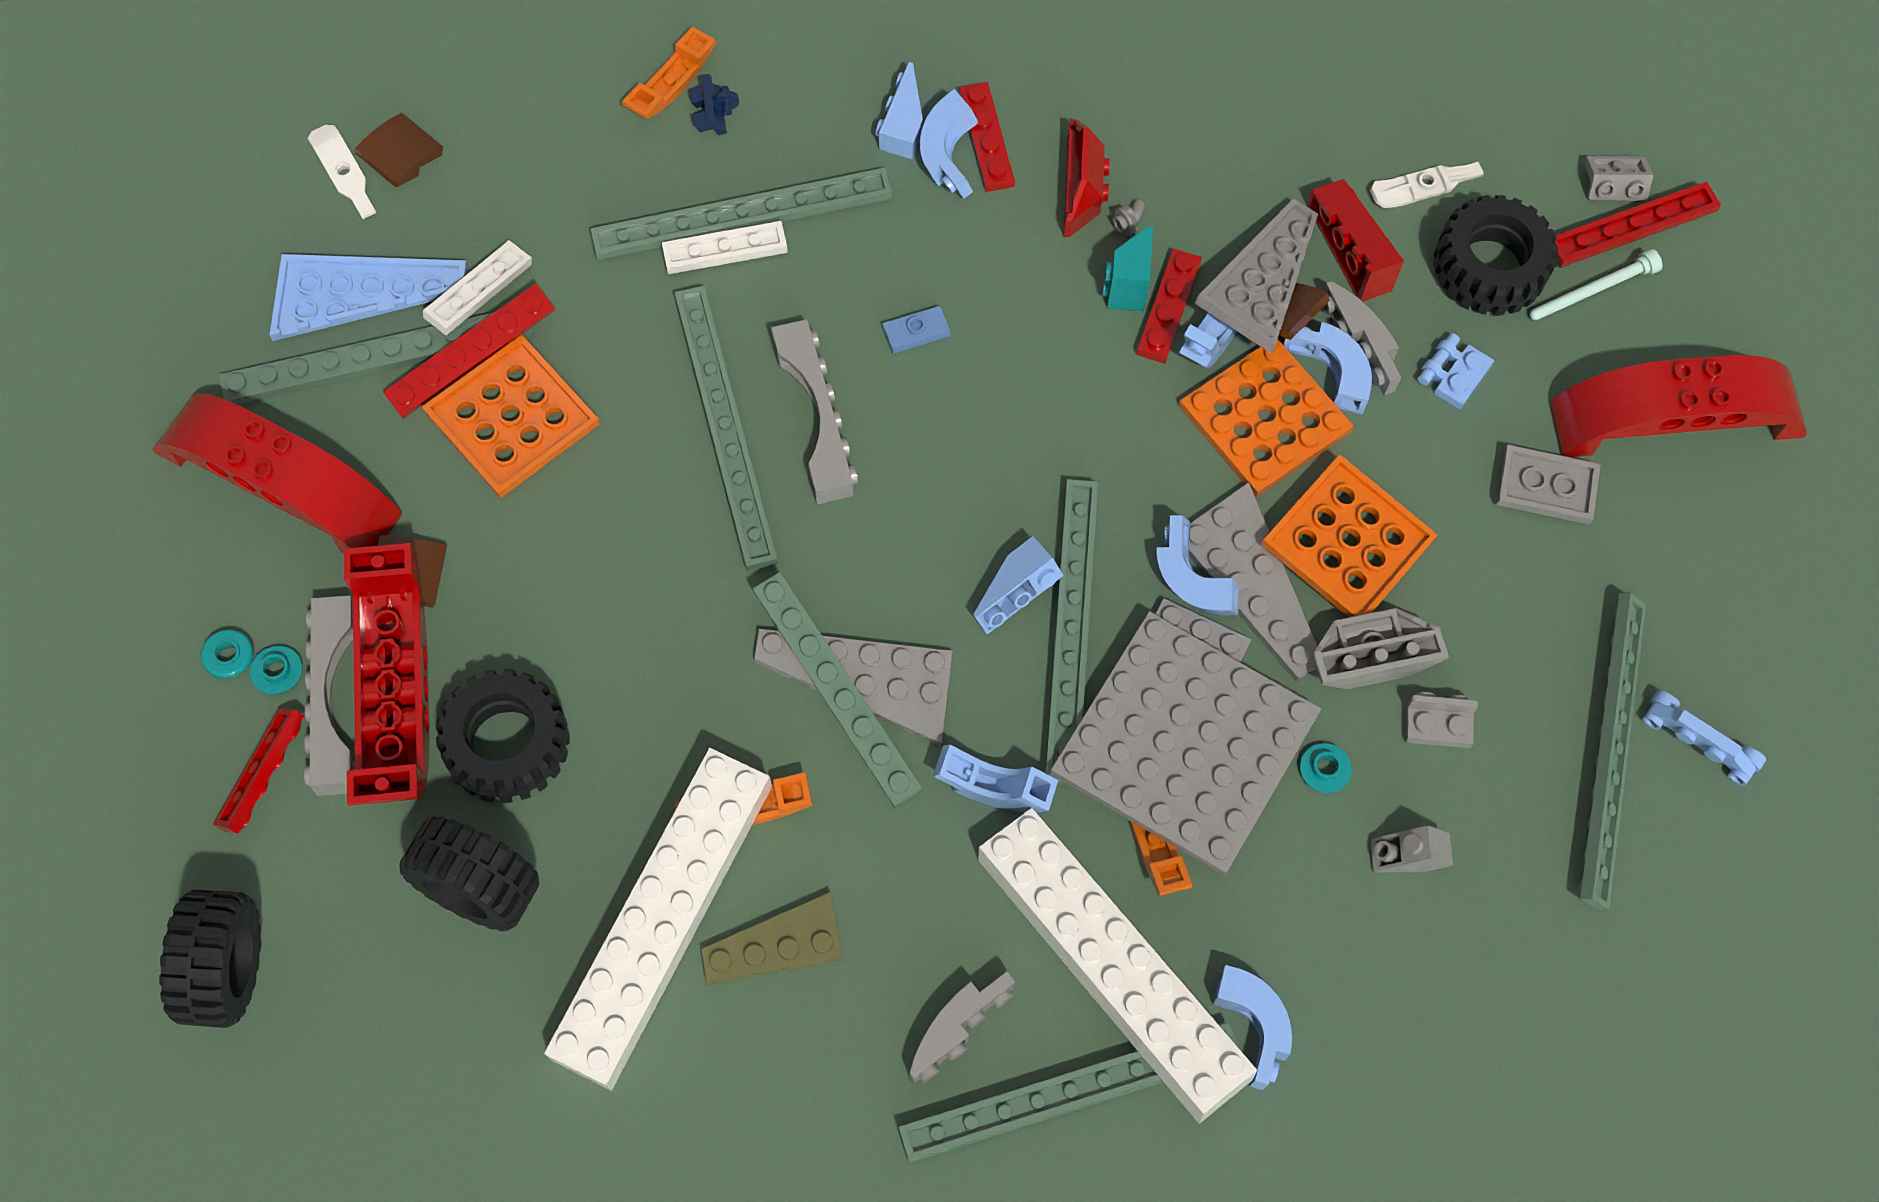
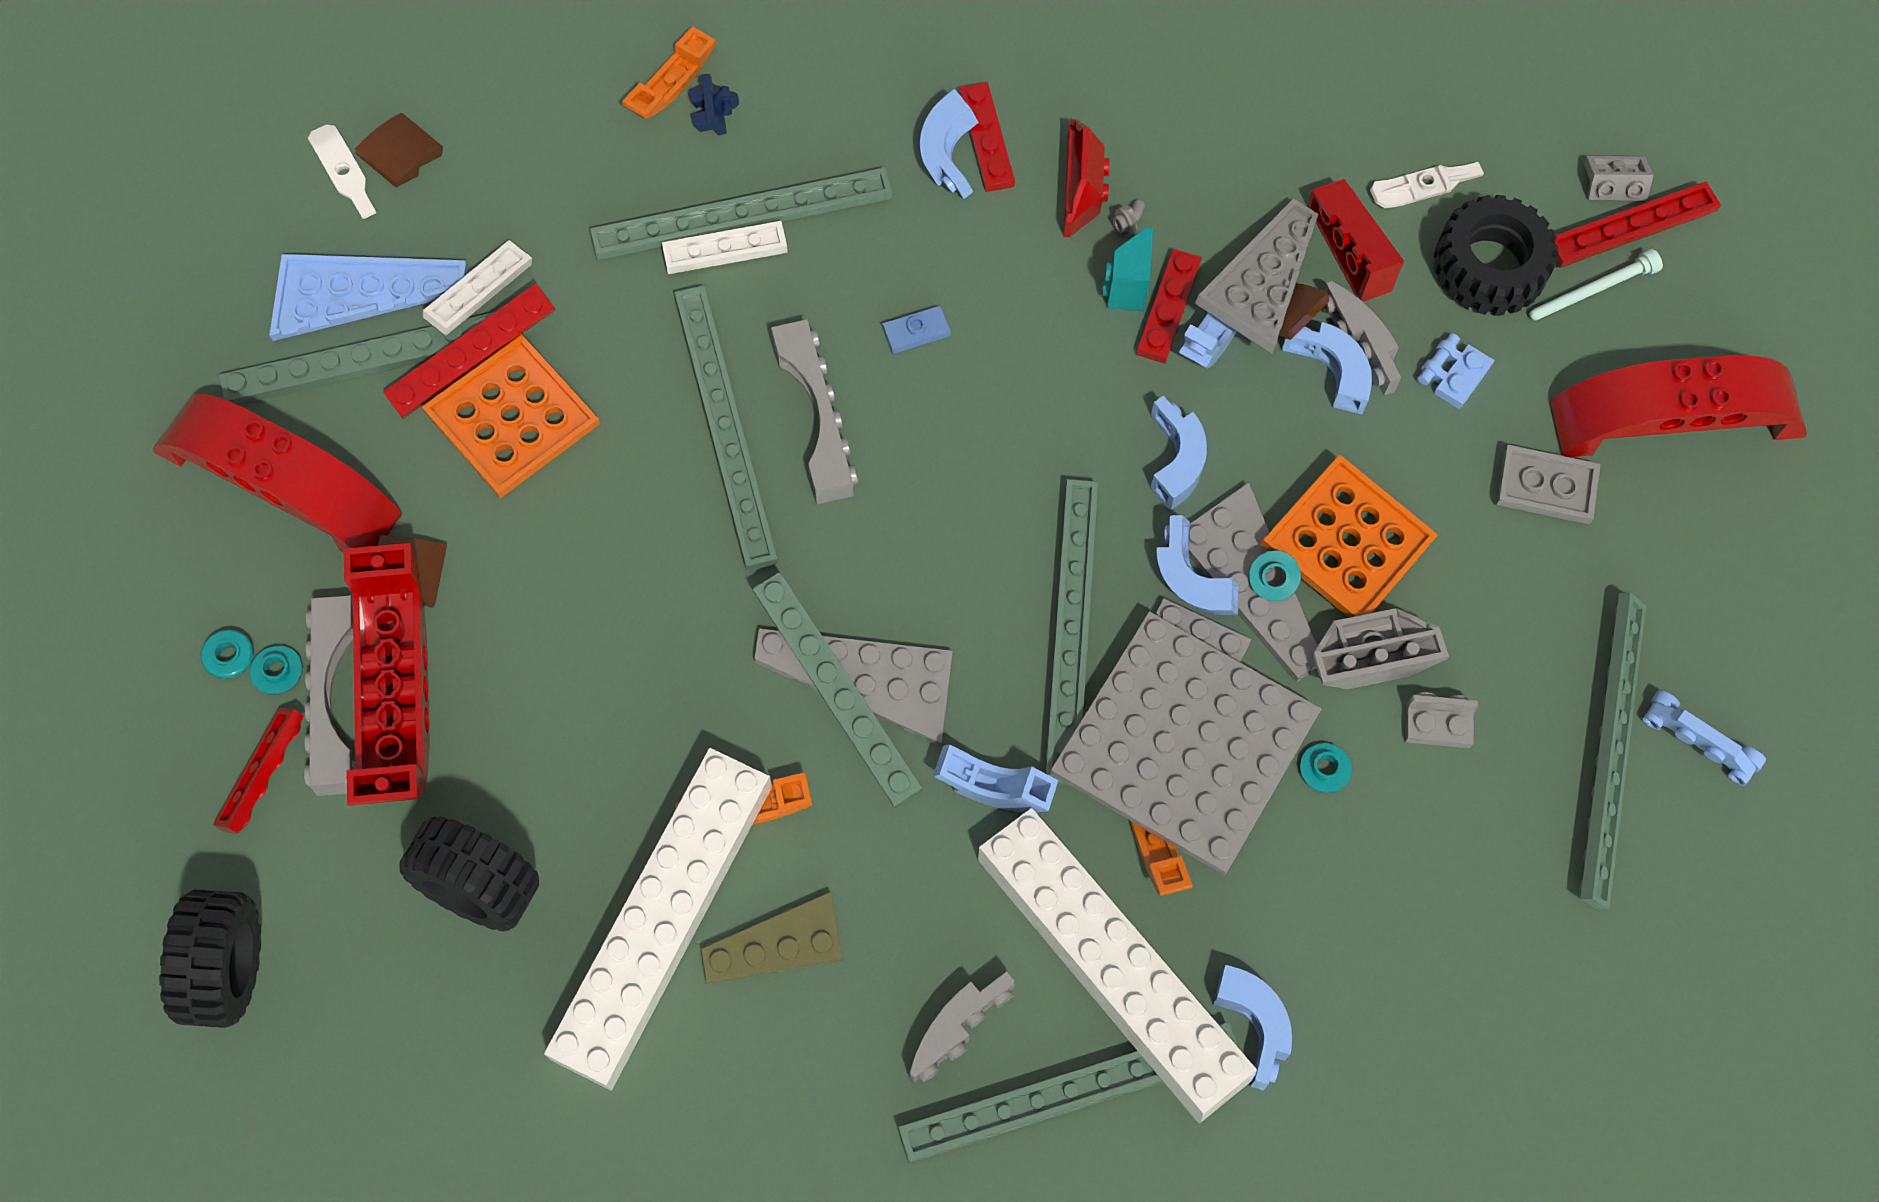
black tyre [436,669,570,803] -> none
light blue slope [875,62,923,160] -> none
light blue slope [973,536,1064,635] -> none
orange piece [1178,340,1355,497] -> none
light grey slope [1370,825,1453,873] -> none
none -> light blue arch [1150,396,1207,511]
none -> teal piece [1249,550,1301,601]

